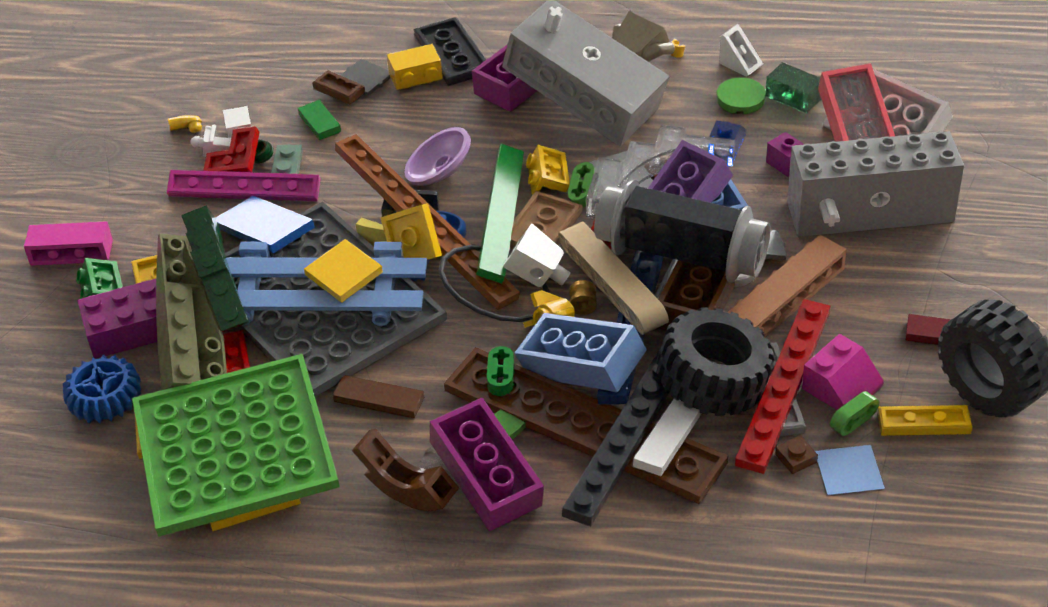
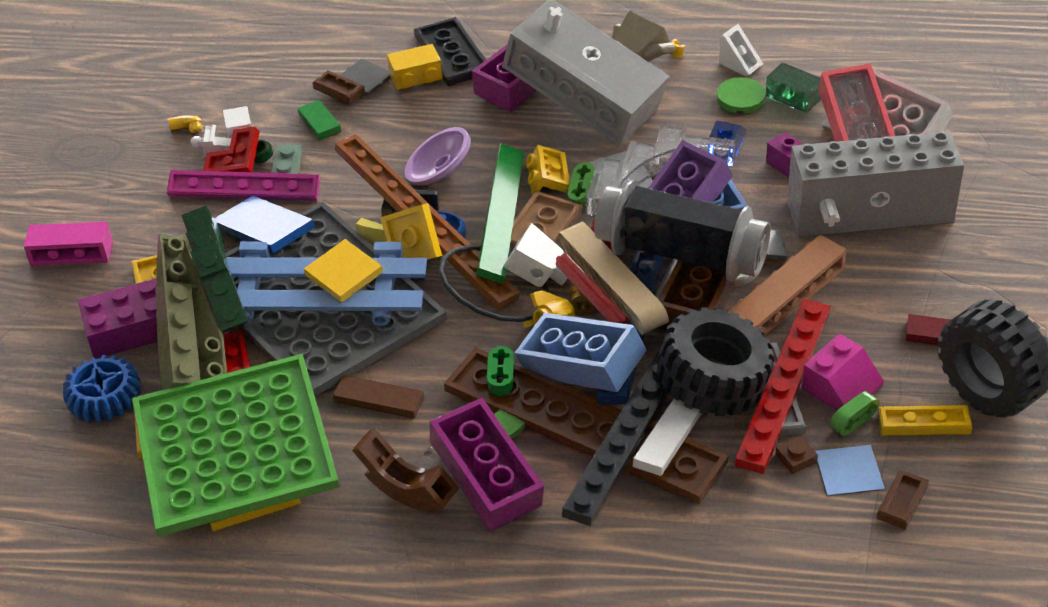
green bracket [76,258,123,299] -> none
none -> red axle [555,253,628,324]
none -> reddish brown tile [876,469,929,530]

